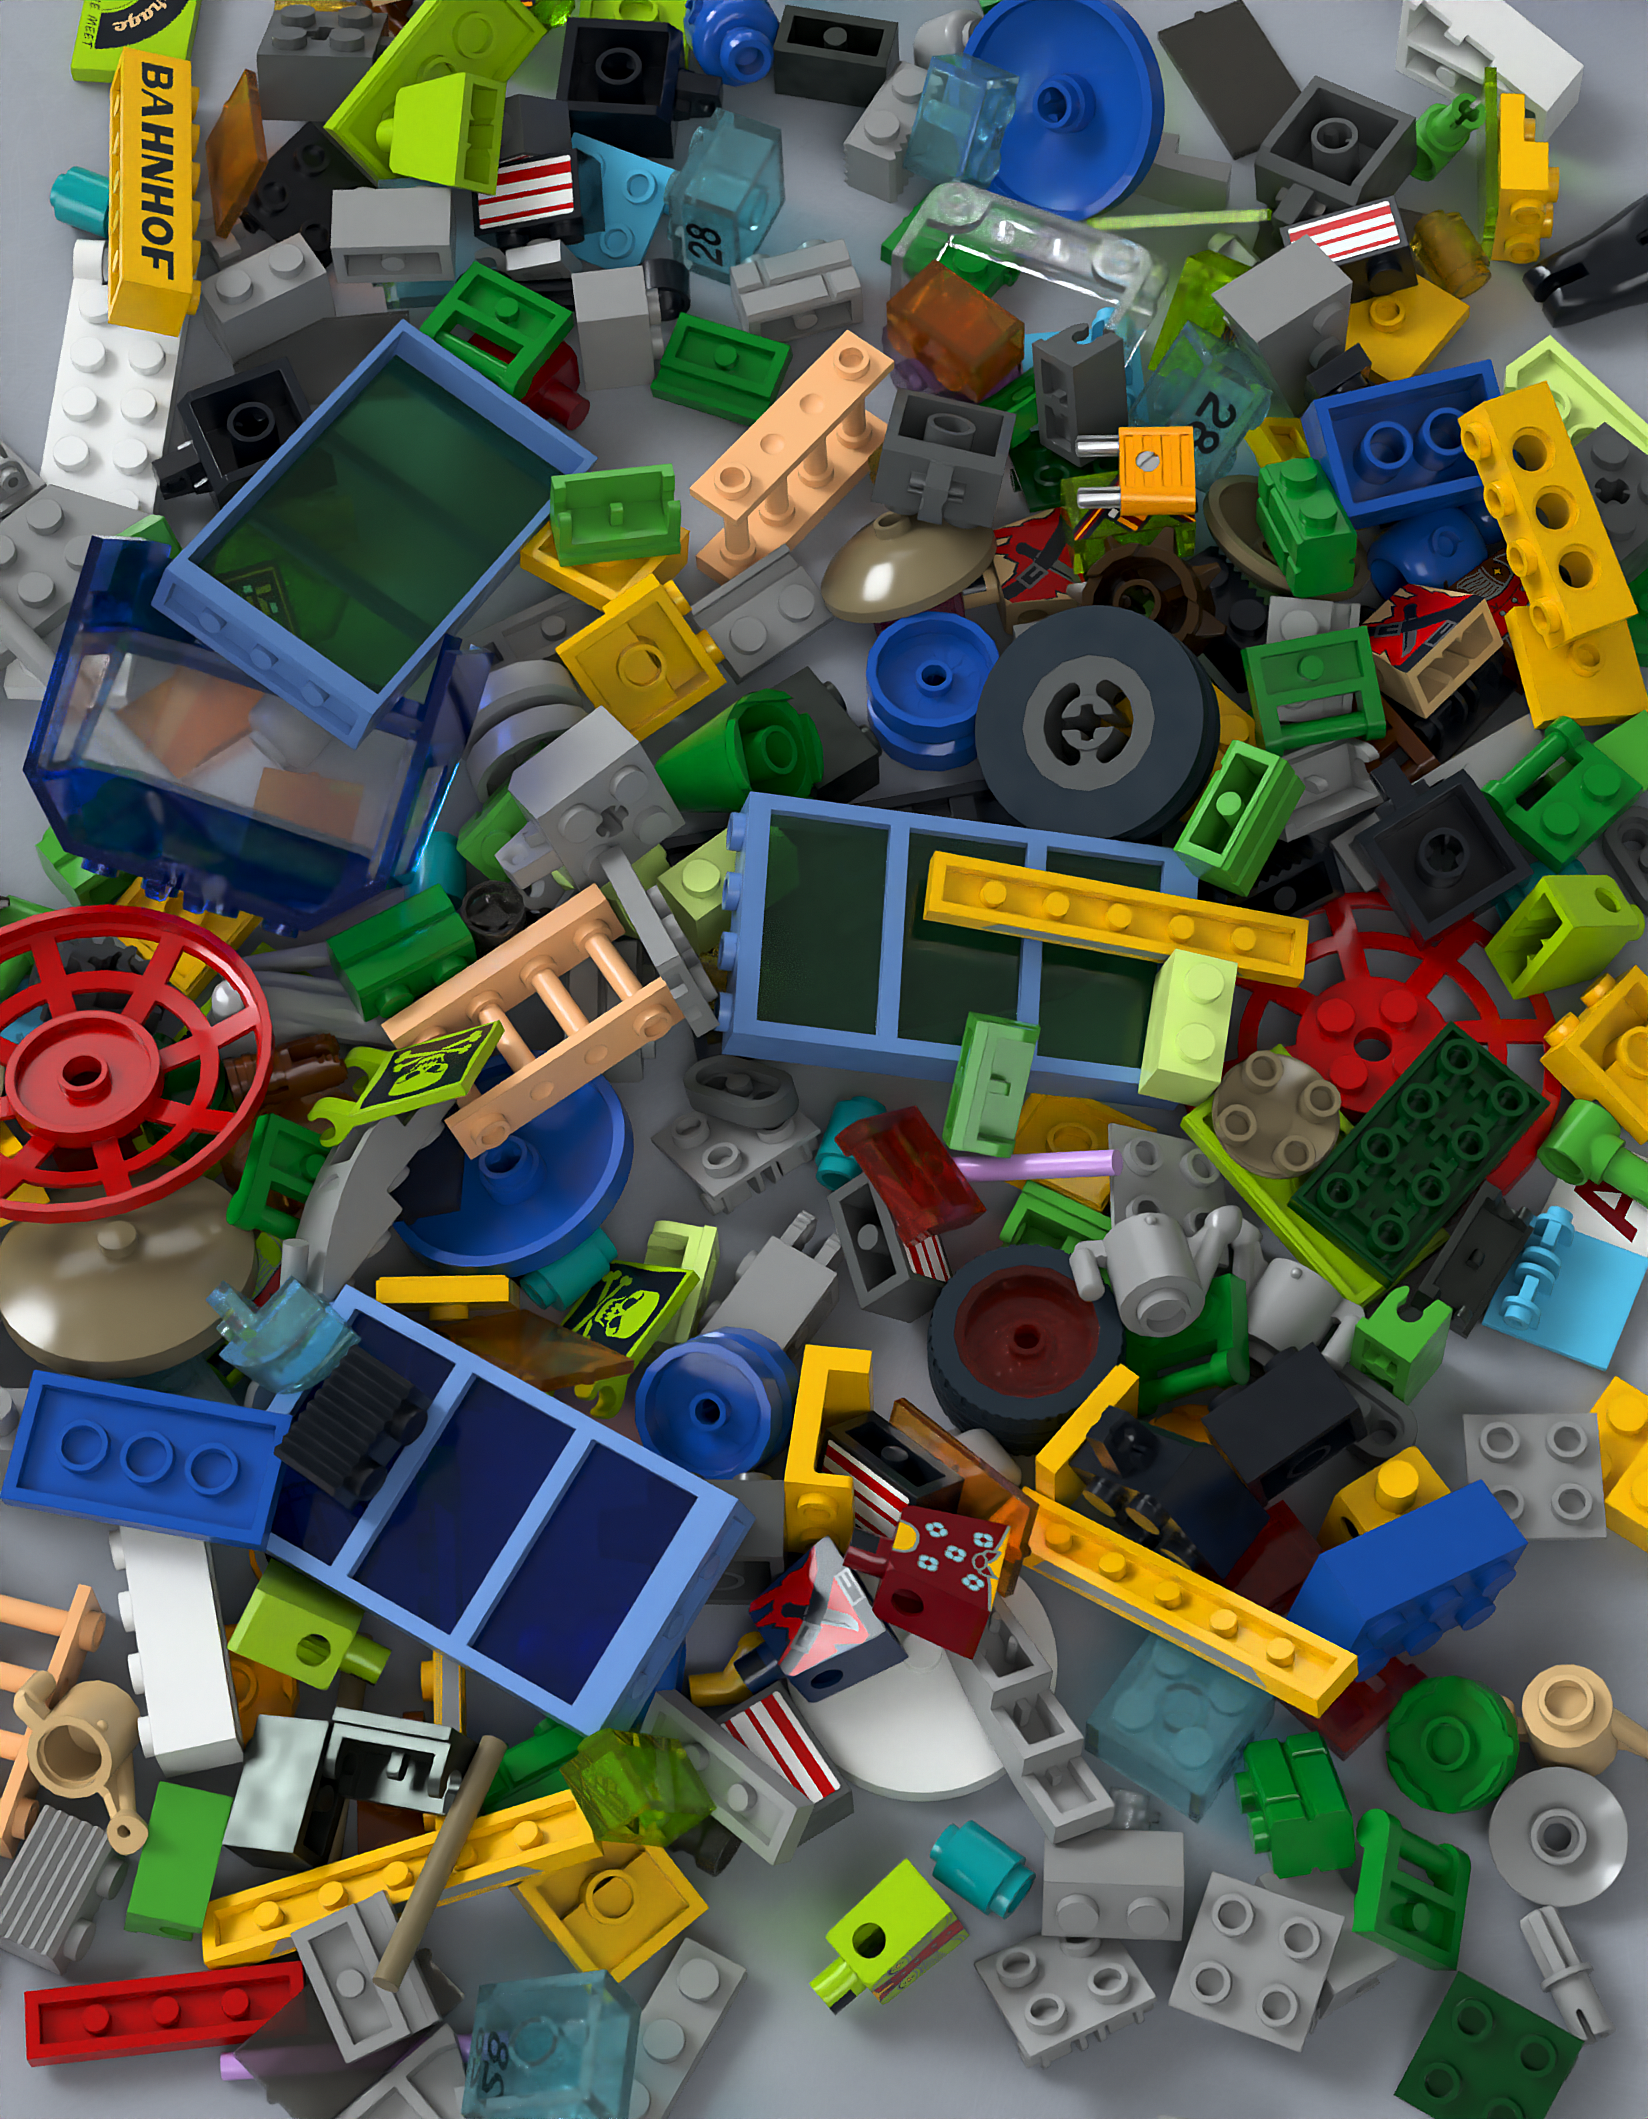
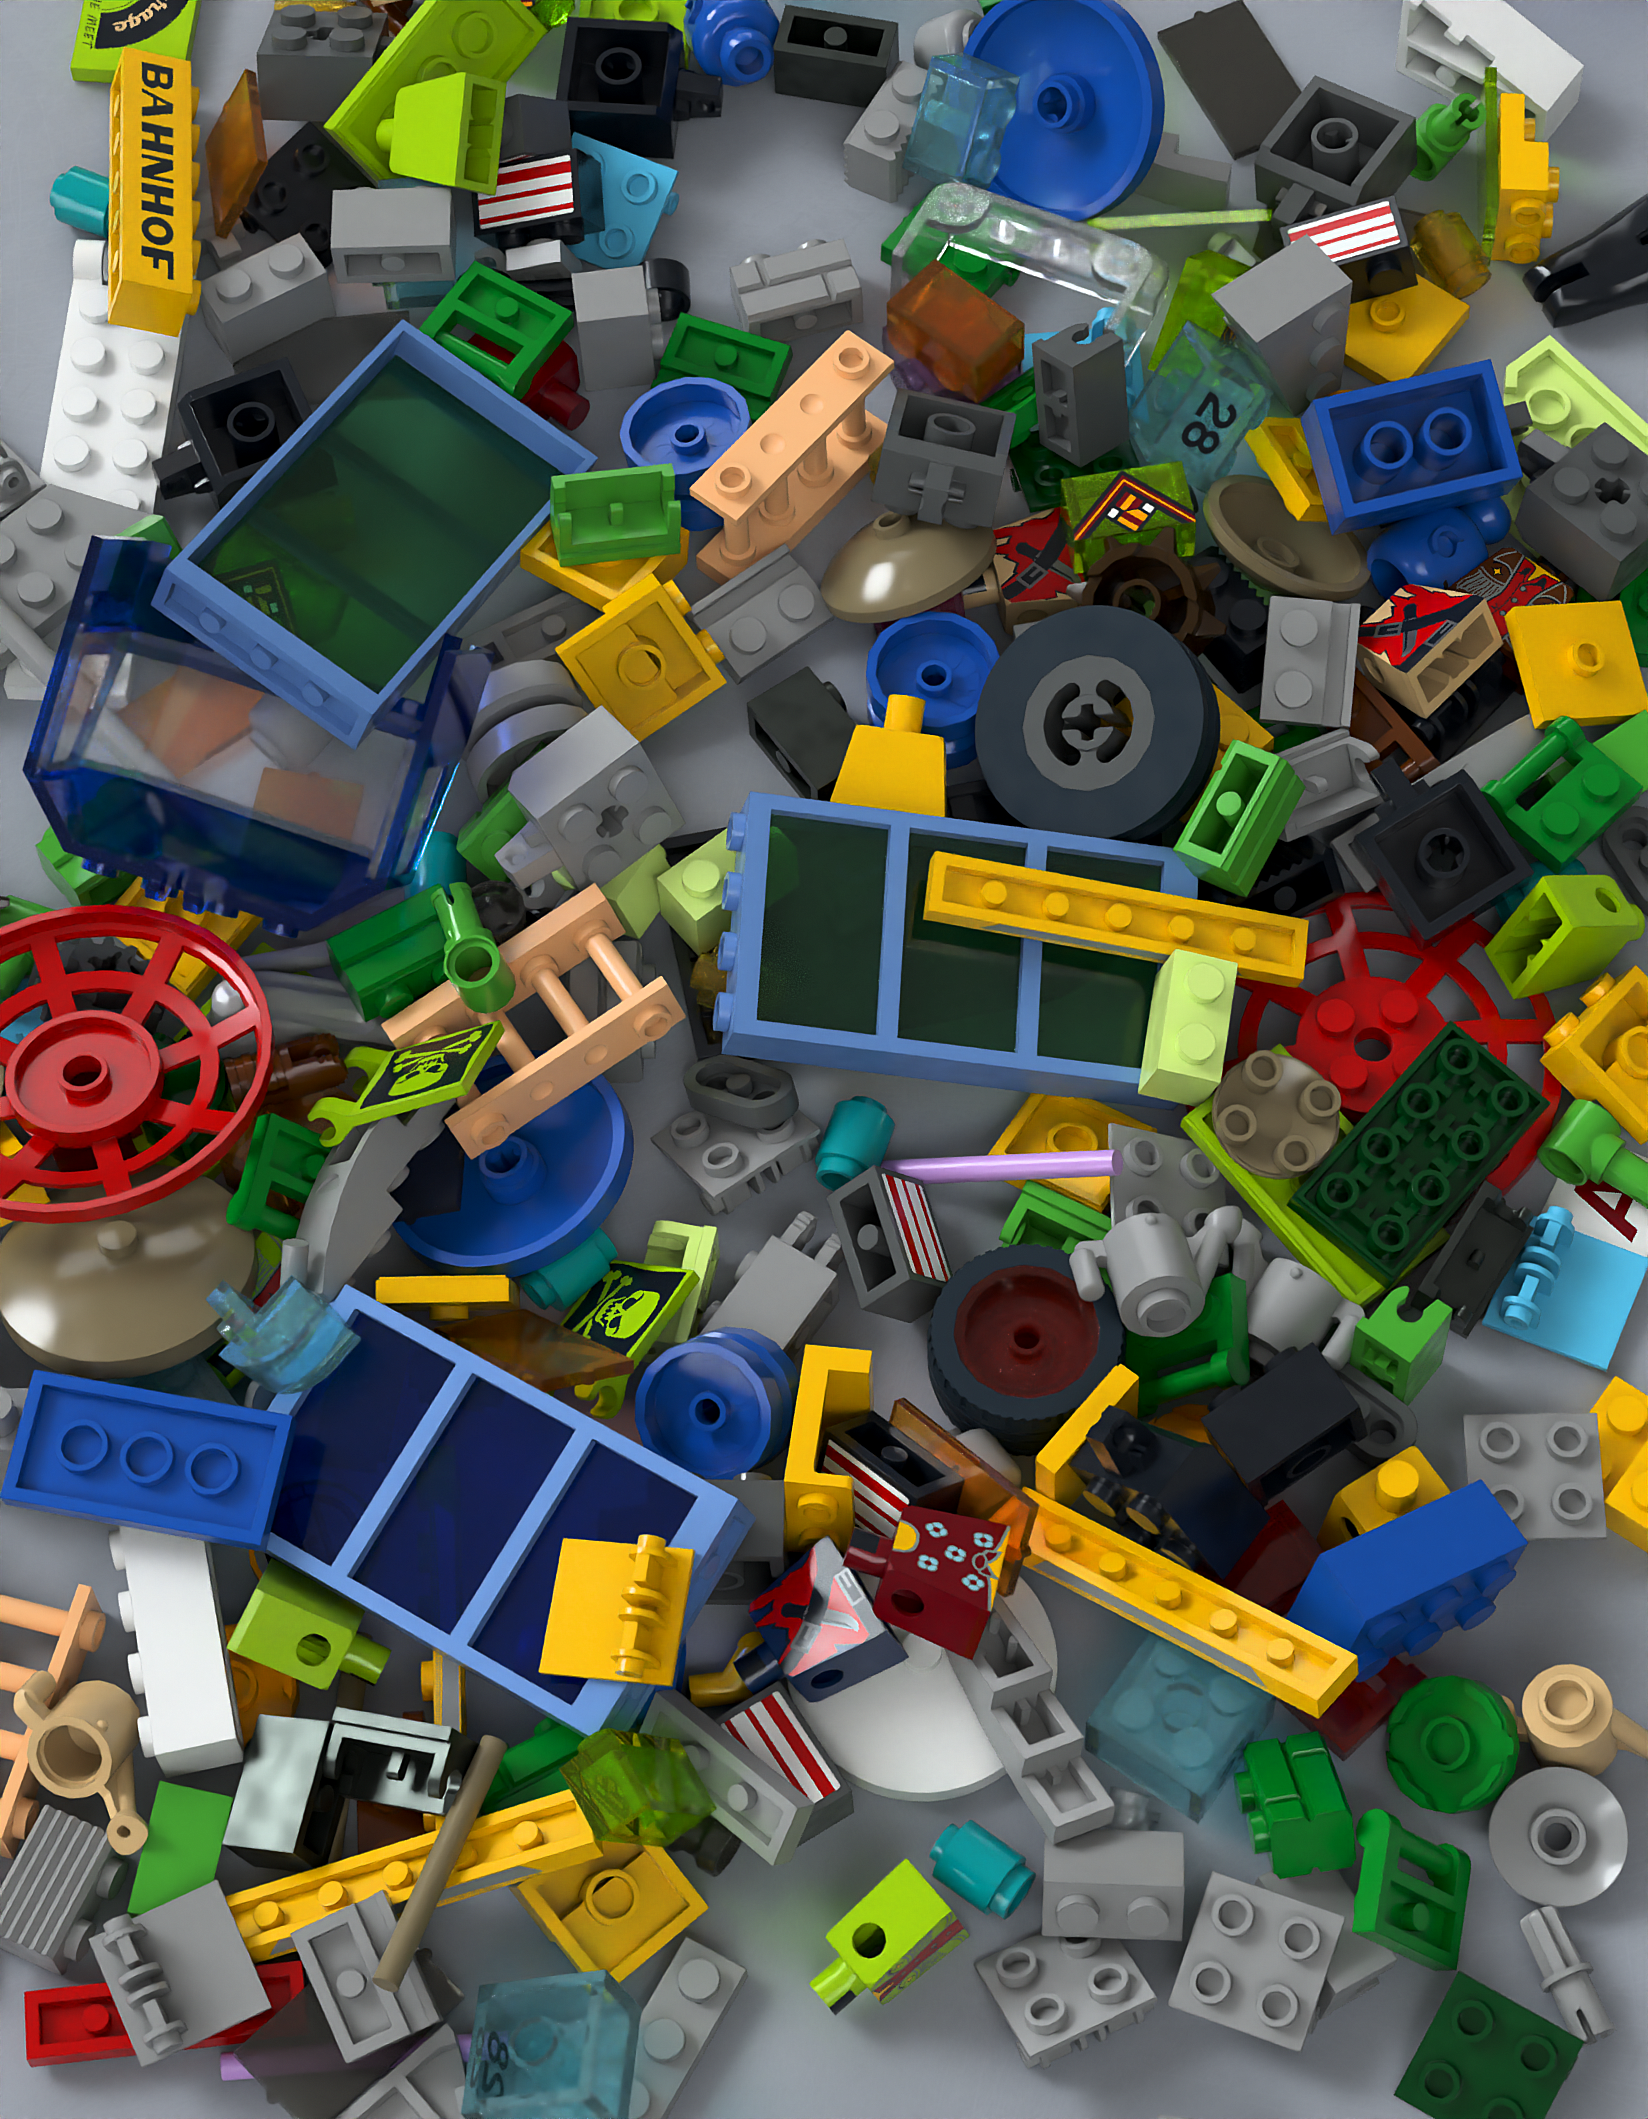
black brick [273,1344,433,1512] -> none
light grey wing [597,844,720,1038] -> none
green cone [654,688,824,813] -> none
clear light blue brick [663,107,785,286] -> none
clear red plate [834,1105,987,1248] -> none
bright green hinge [942,1011,1041,1158] -> none
light orange piece [1075,426,1196,516] -> none
green plate [1241,625,1386,757] -> none
green brick [1256,457,1358,599] -> none
black plate [1304,343,1372,405] -> none
yellow brick [1457,380,1638,650] -> none
none -> light grey hinge [88,1880,272,2068]
none -> bright green pin [430,882,516,1014]
none -> yellow hinge [539,1535,695,1686]
none -> blue wheel [619,377,752,532]
none -> yellow torso [830,695,947,817]

